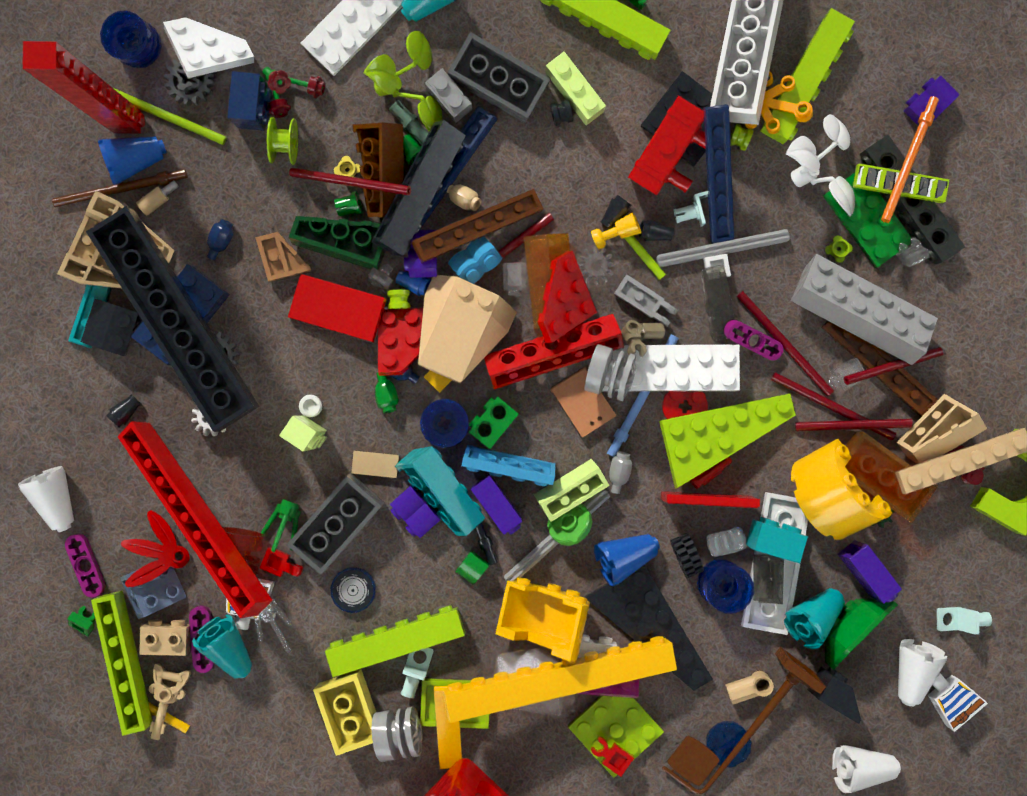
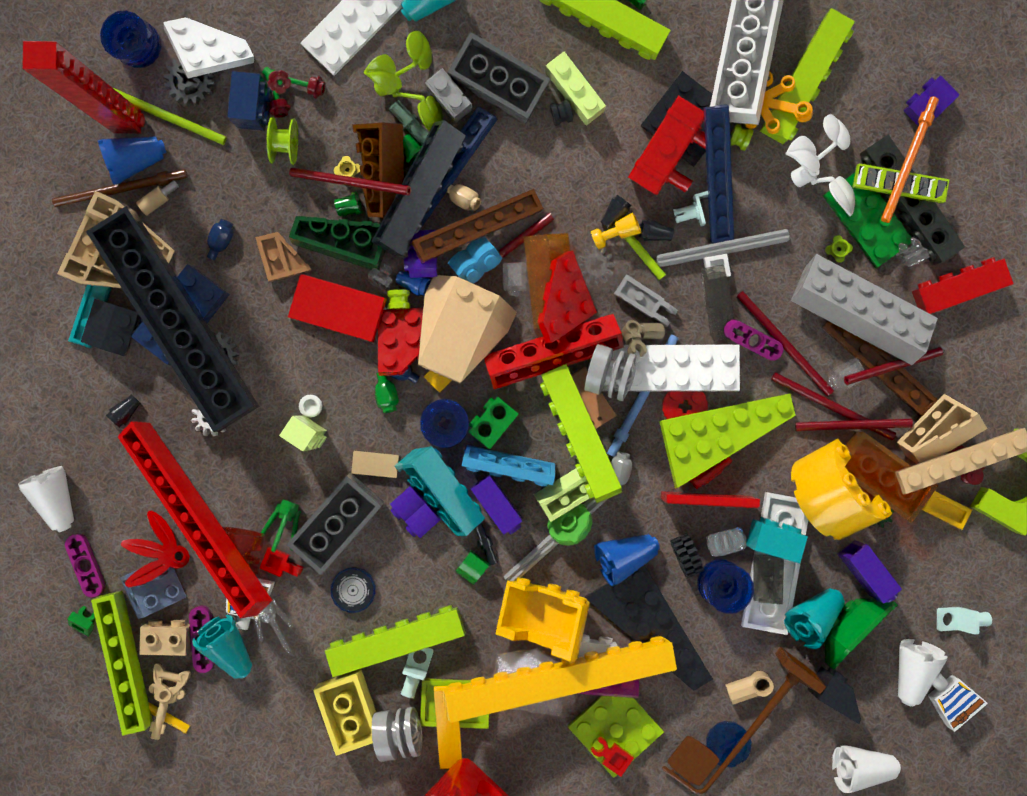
none -> lime brick [540,364,622,504]
none -> red brick [912,257,1014,314]
none -> yellow tile [920,489,972,530]

